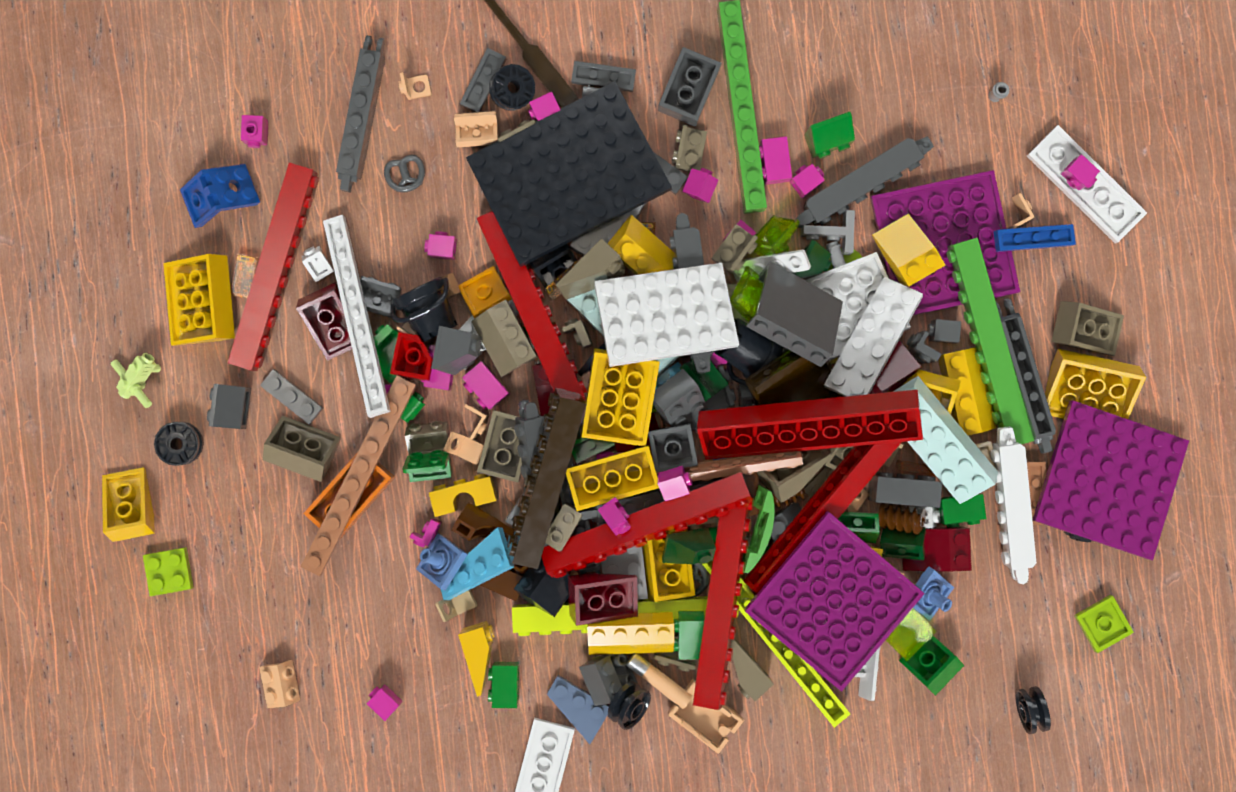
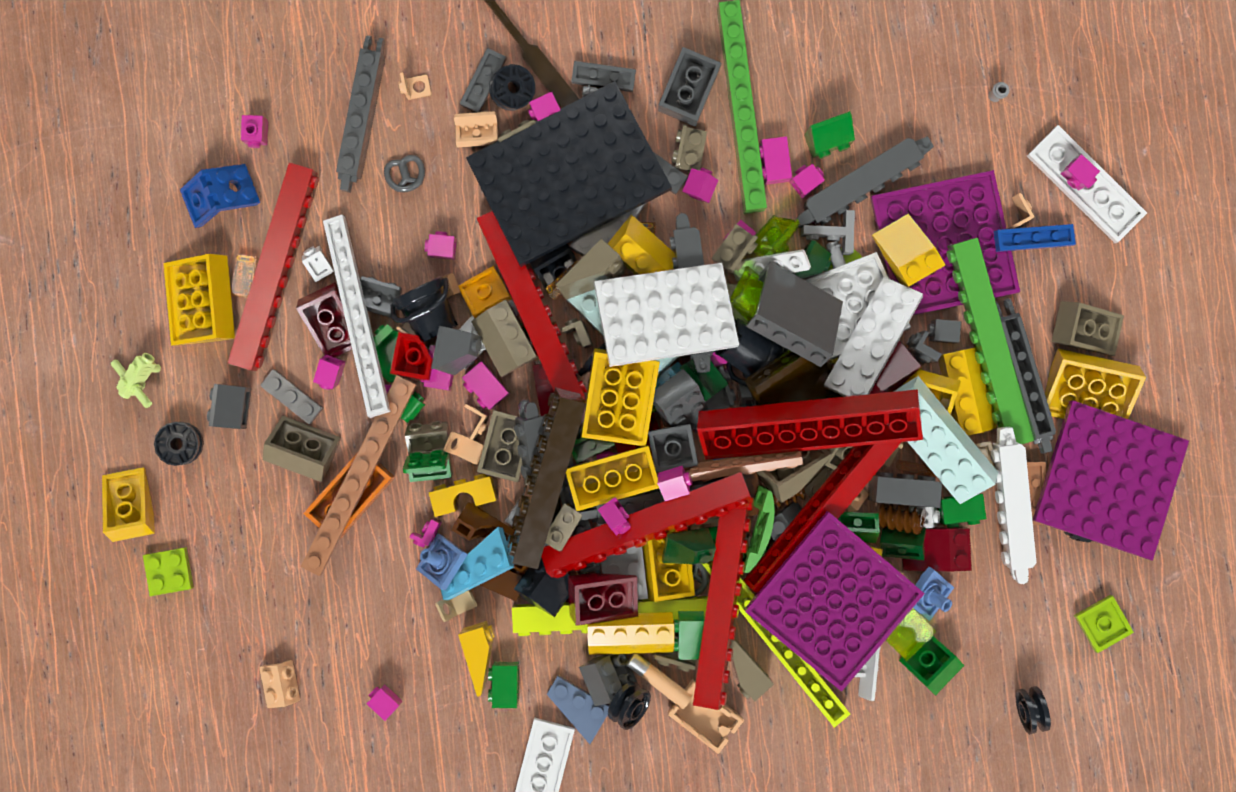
none -> dark pink brick [313,355,346,390]

